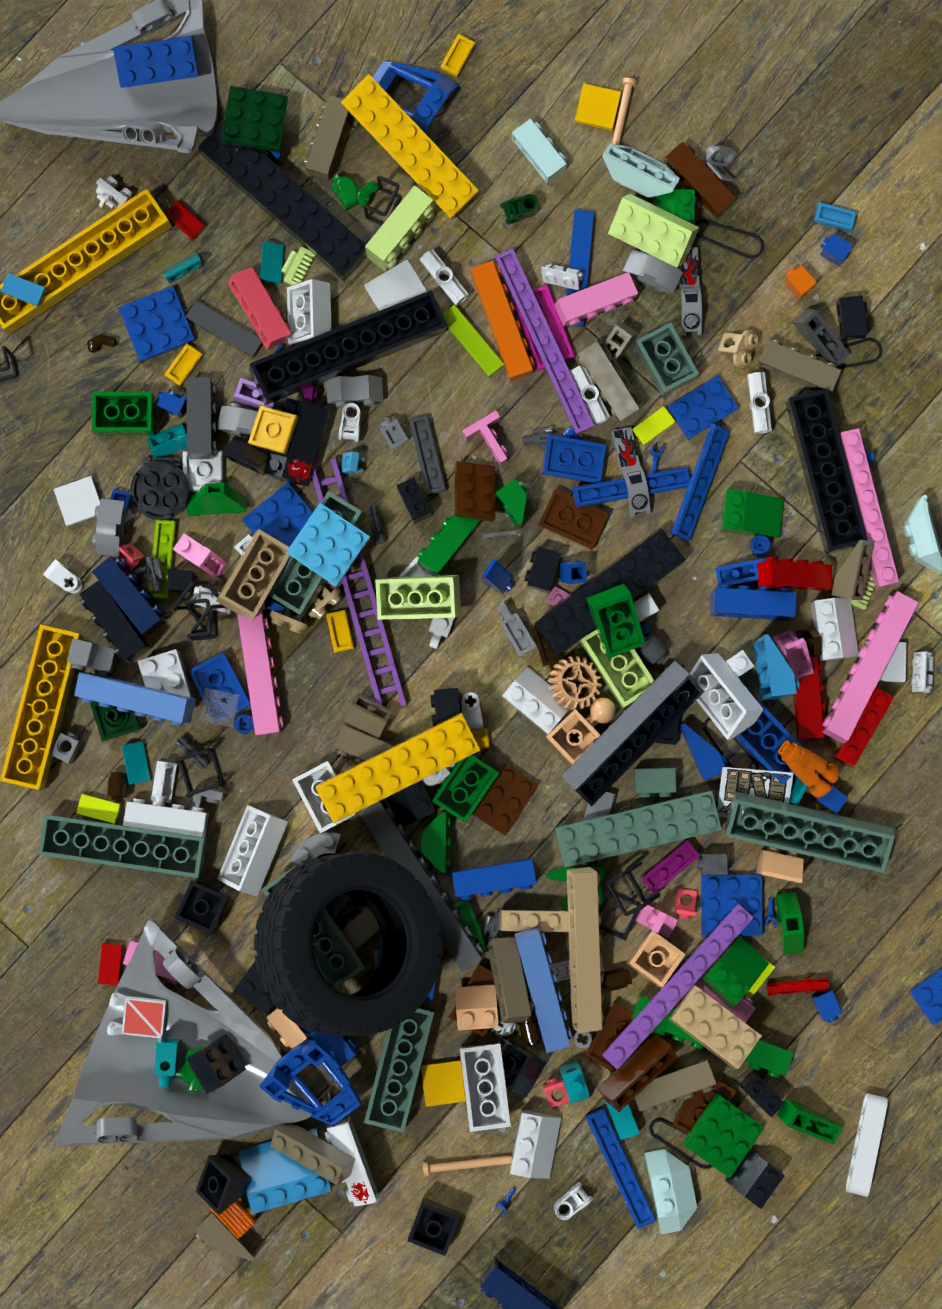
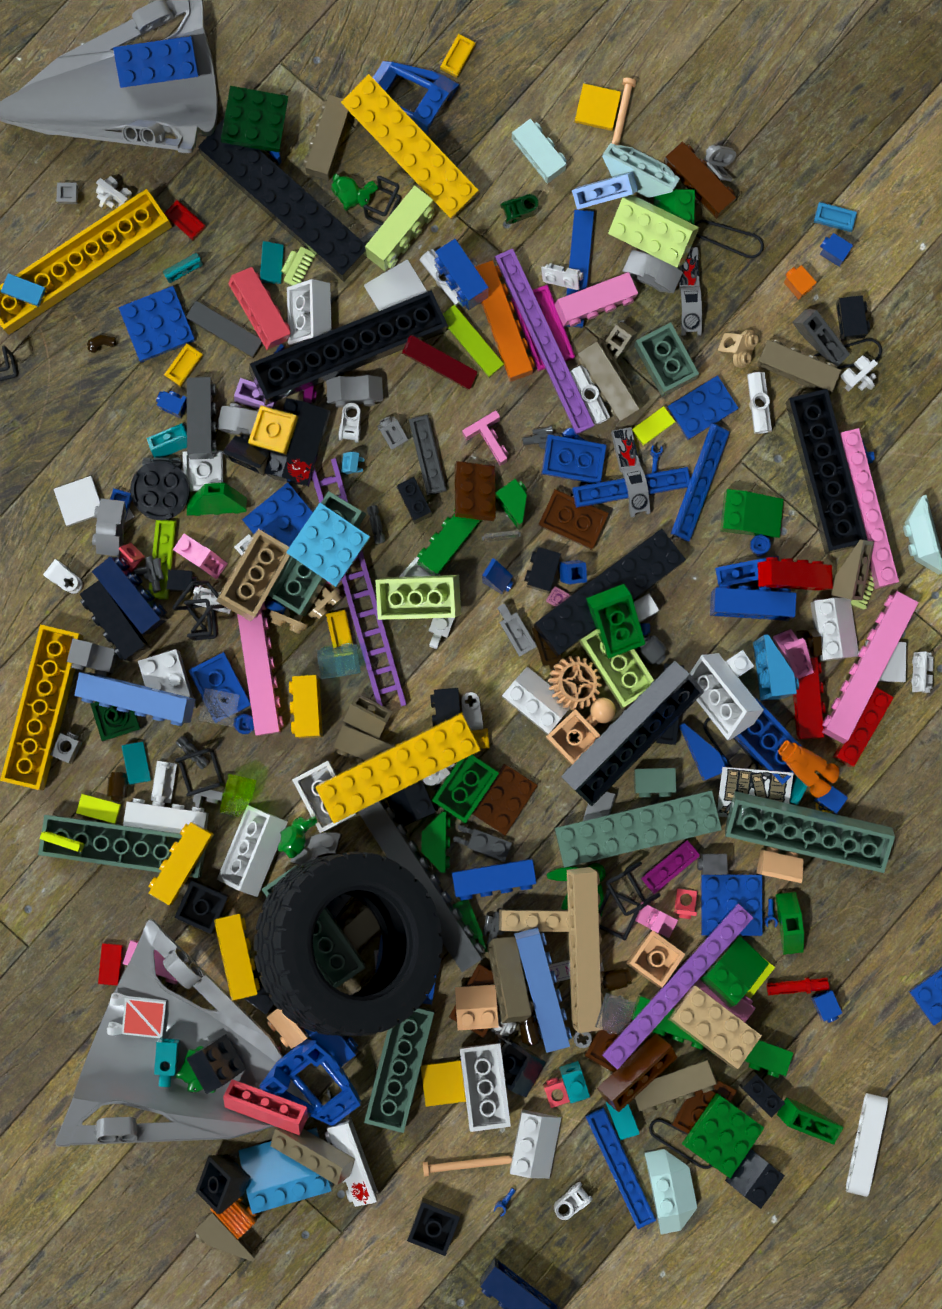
green brick [91,392,156,436] -> none
none -> neon yellow tile [39,831,84,852]
none -> light grey plate [56,183,78,204]
none -> yellow brick [148,822,214,906]
none -> yellow brick [214,914,260,1001]
none -> clear neon green slope [219,774,256,817]
none -> coral brick [223,1079,308,1135]
none -> green animal [278,816,318,859]
none -> yellow brick [289,675,323,739]
none -> clear light blue brick [317,643,361,679]
none -> dark red tile [402,335,478,390]
none -> blue brick [434,239,489,311]
none -> dark grey hinge [453,825,512,862]
none -> light blue brick [572,172,638,209]
none -> clear piece [595,993,636,1035]
none -> white hips [841,355,878,392]

